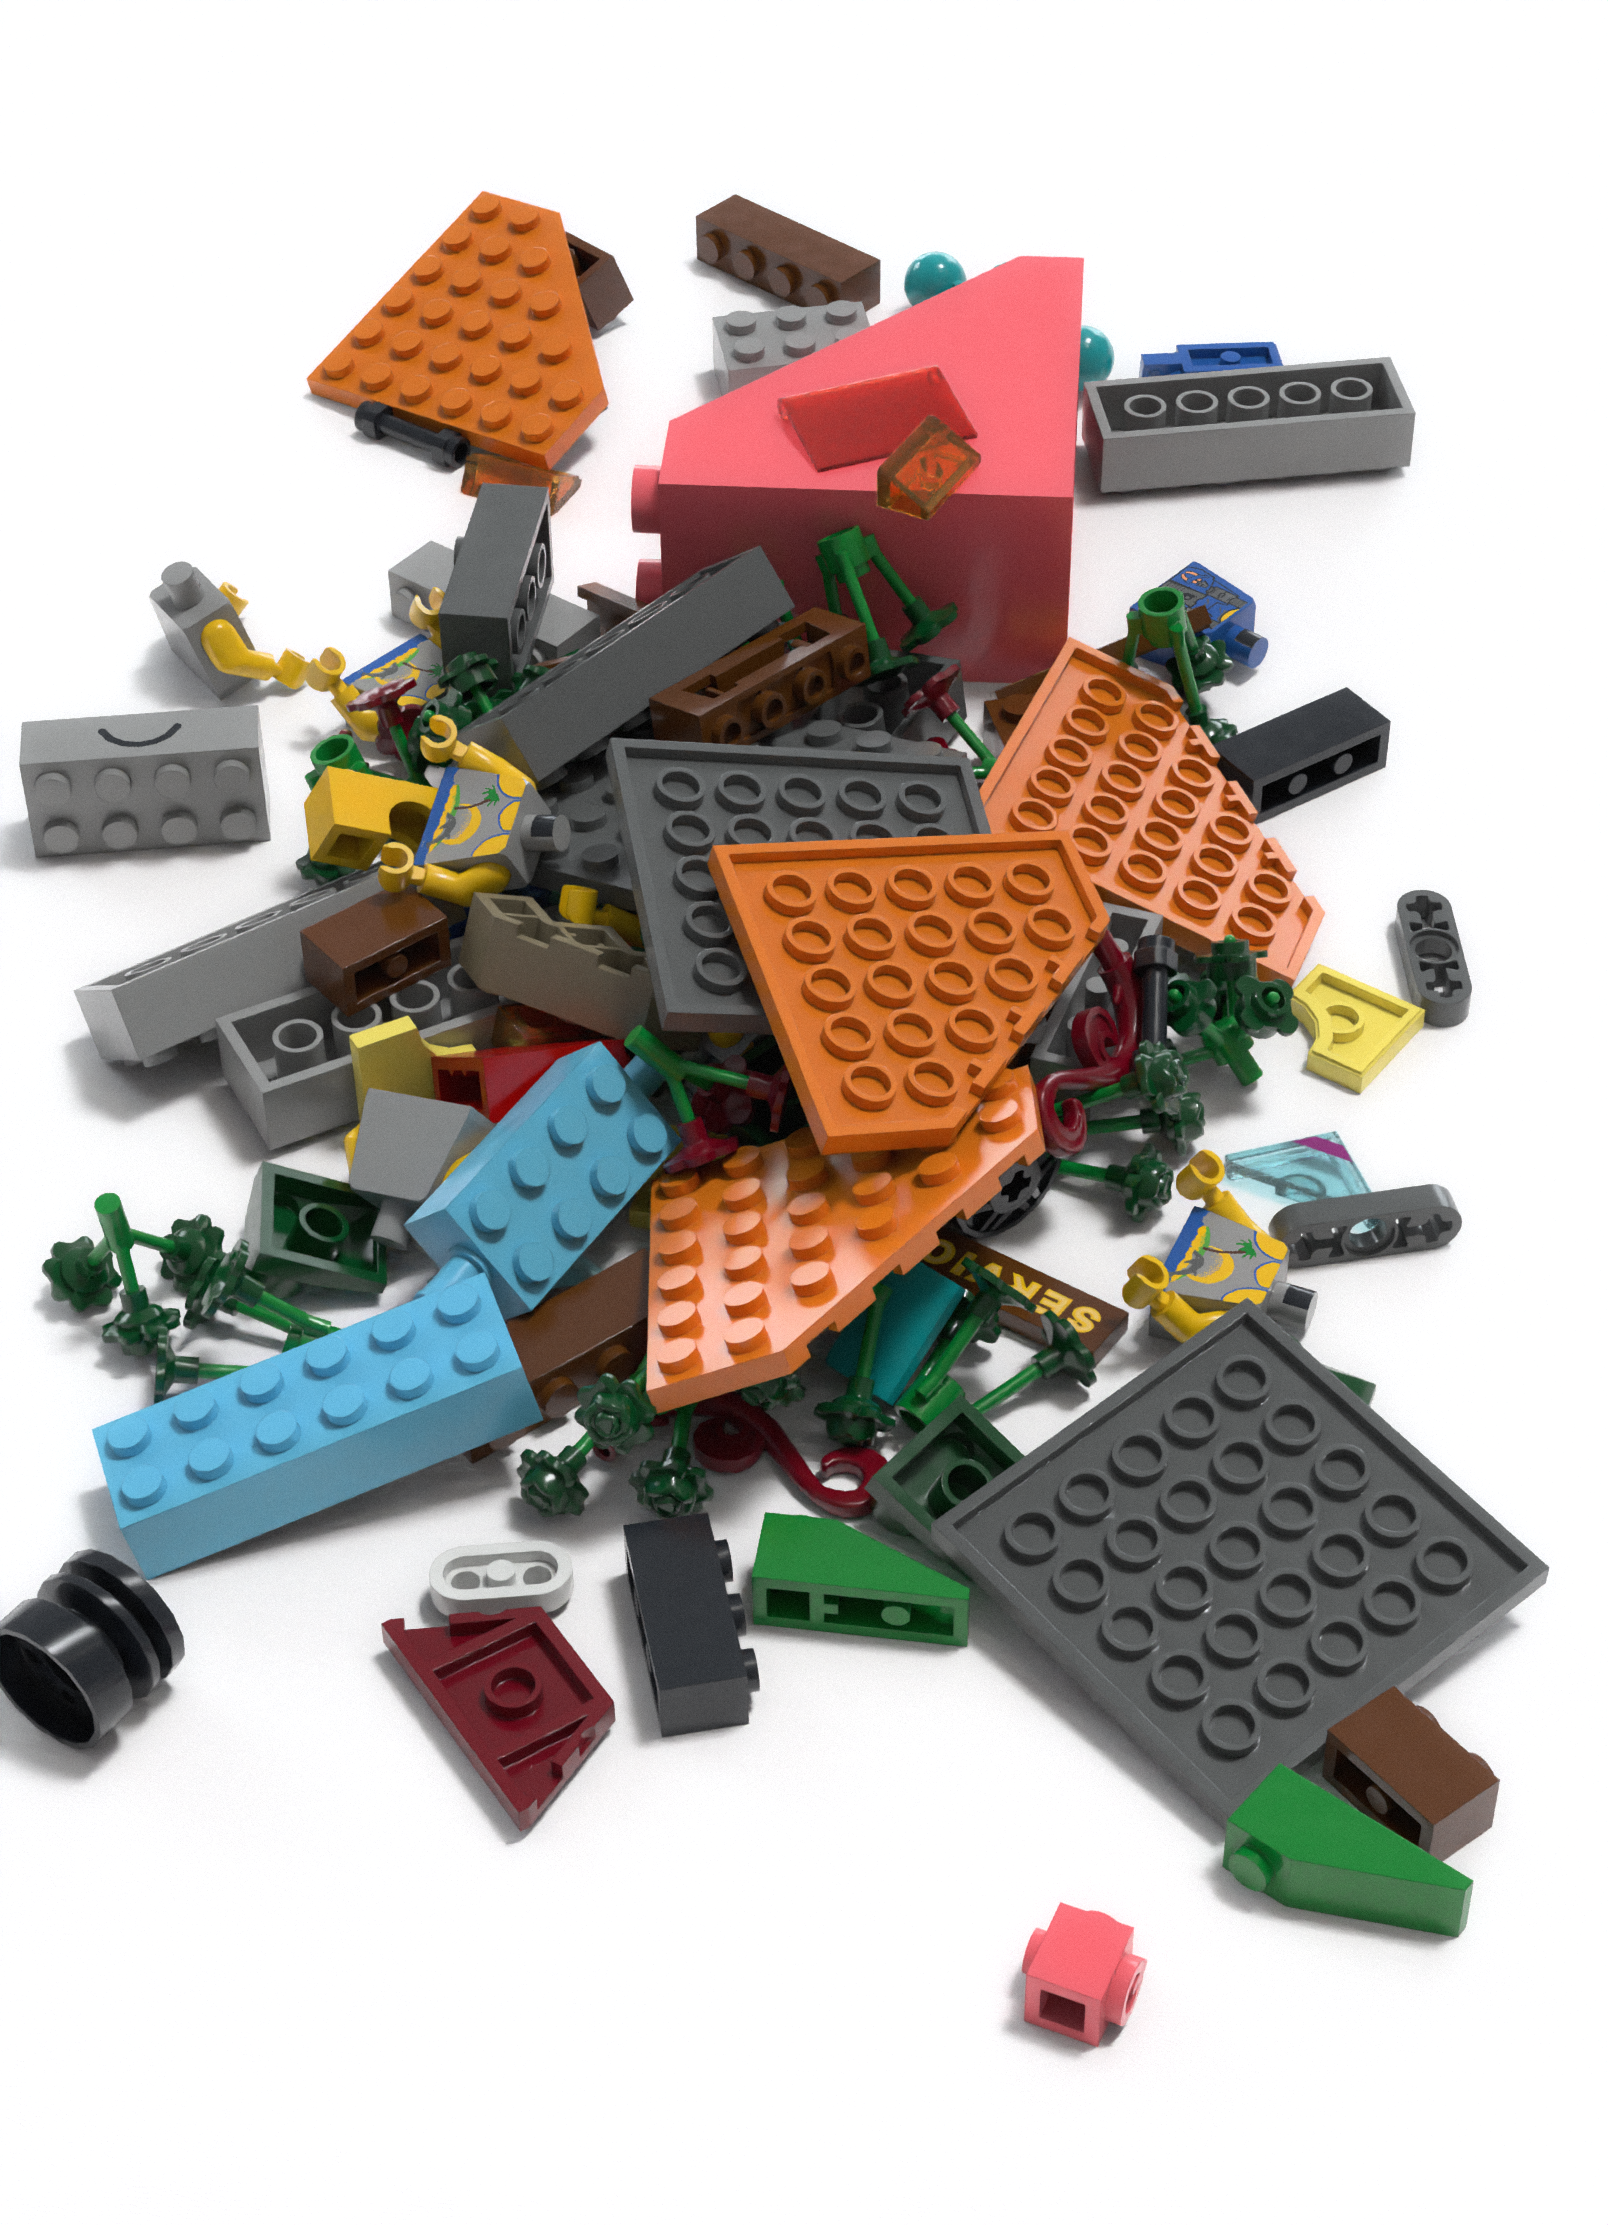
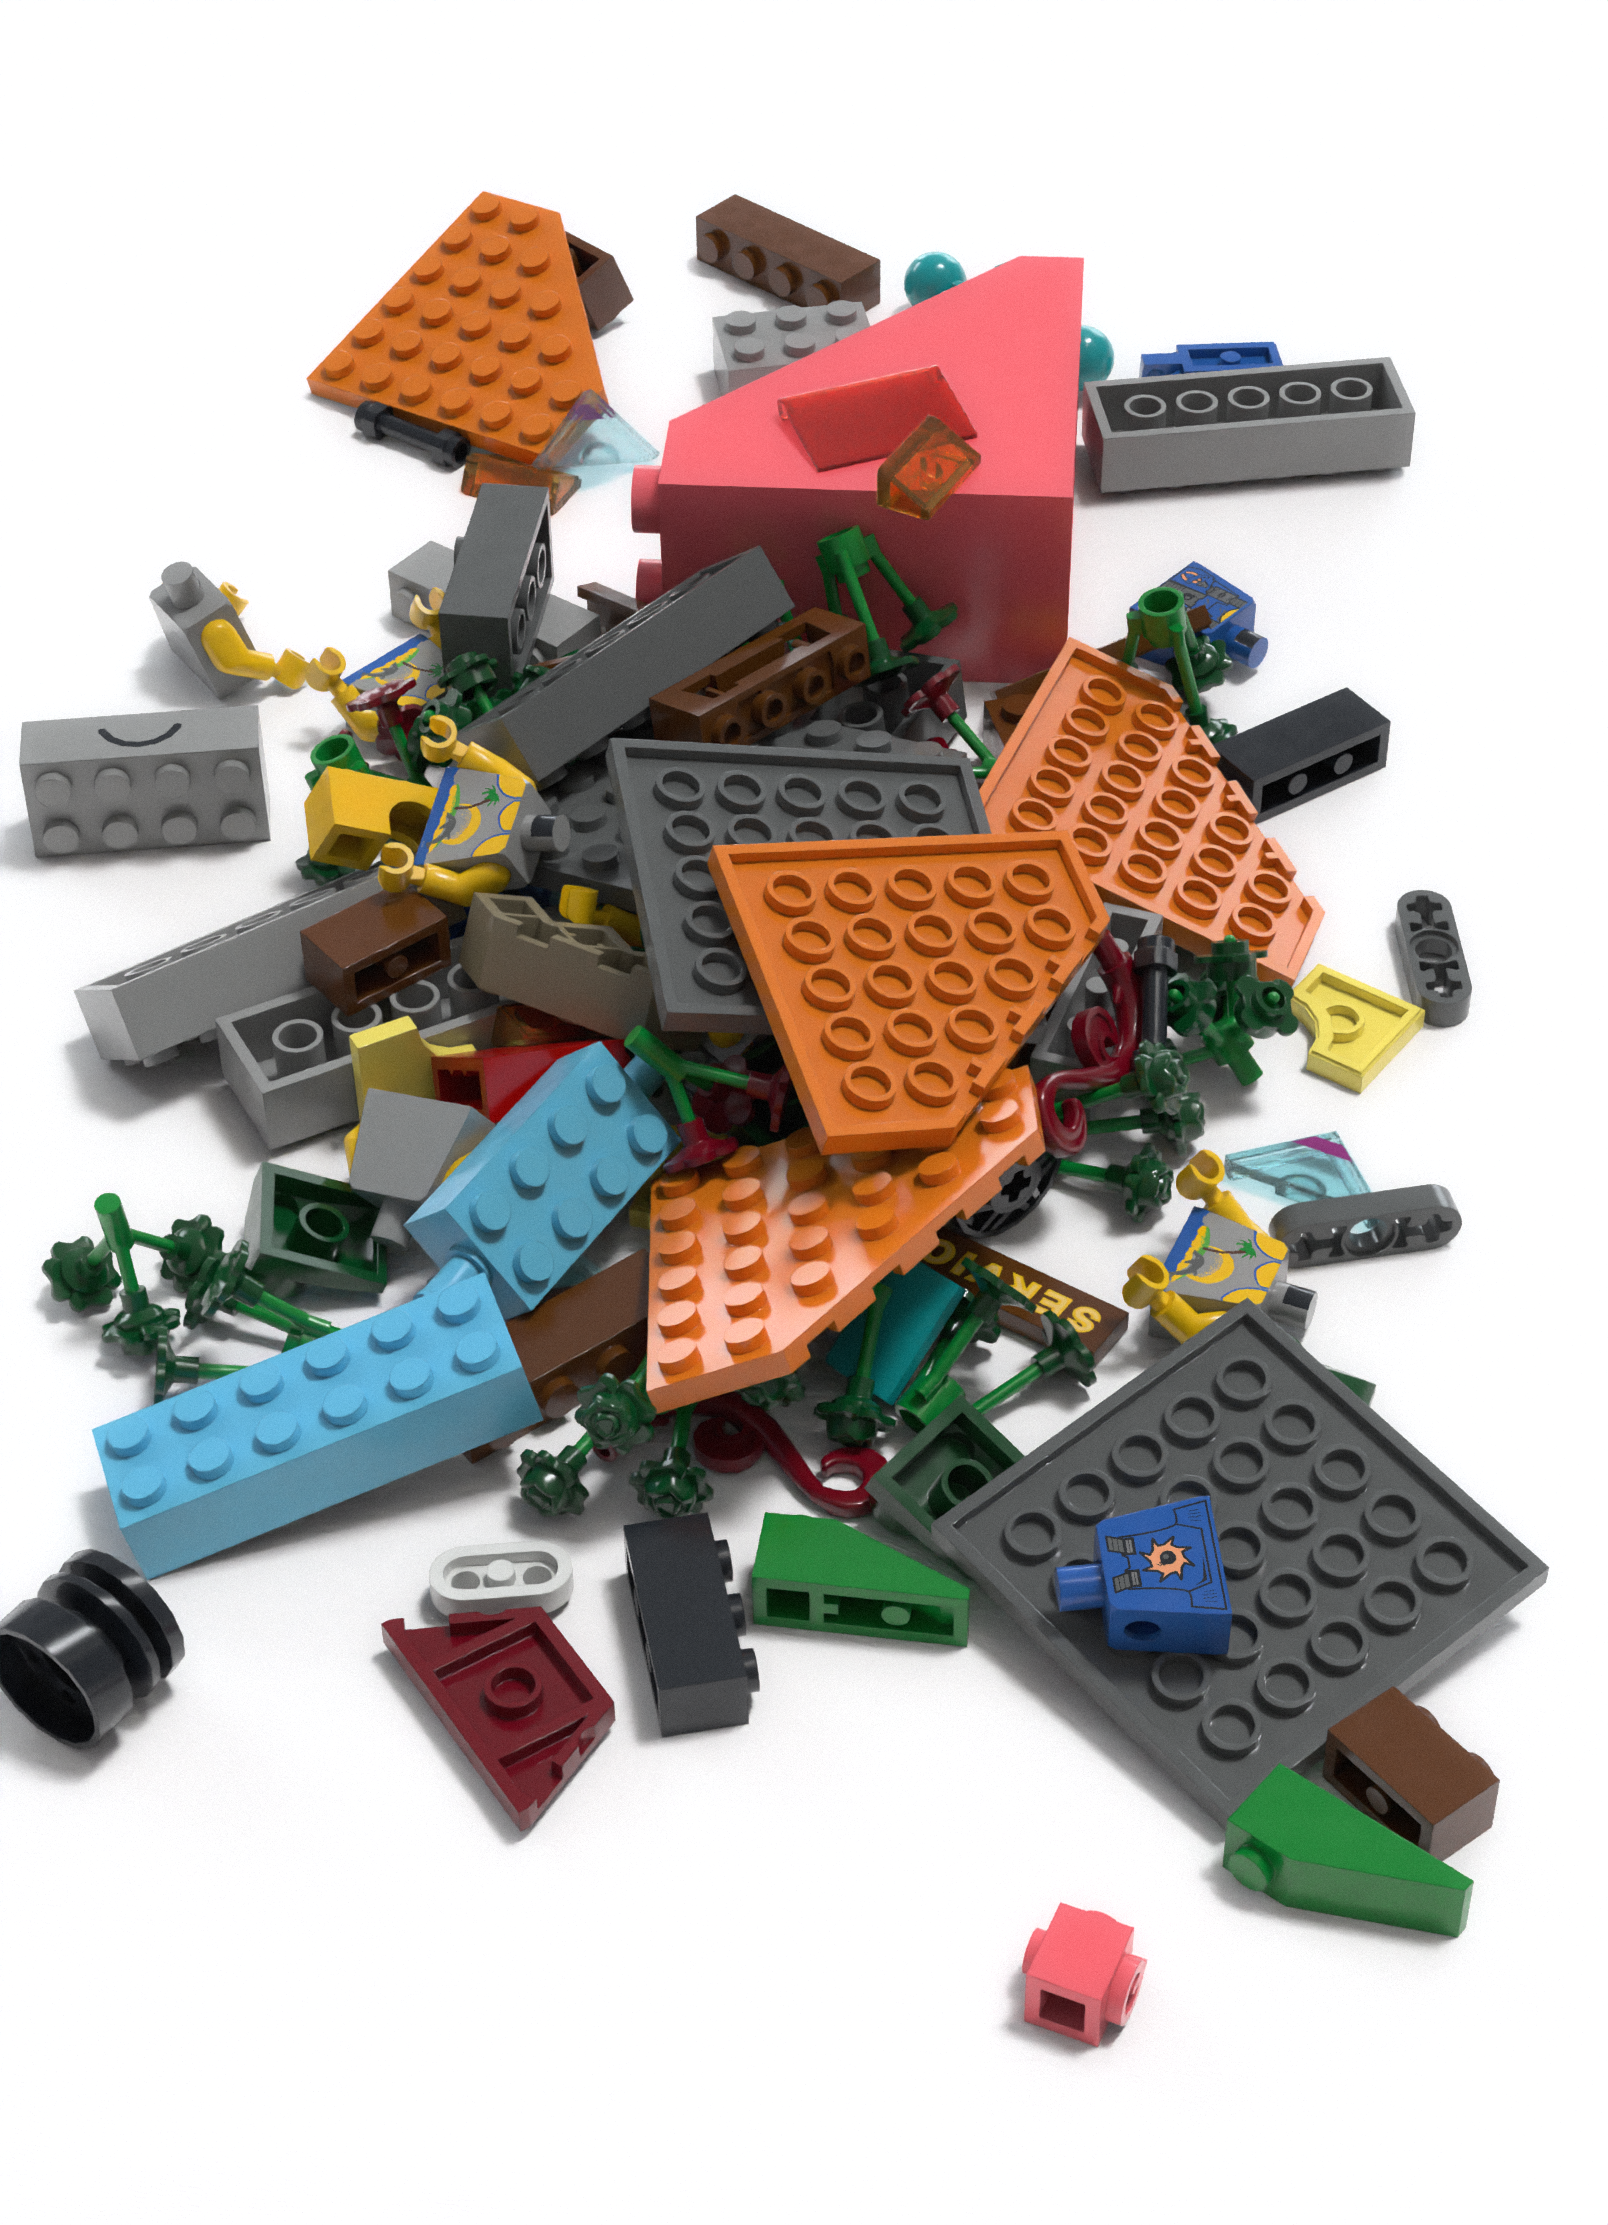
none -> clear light blue tile [532,389,660,469]
none -> blue torso [1054,1496,1232,1655]

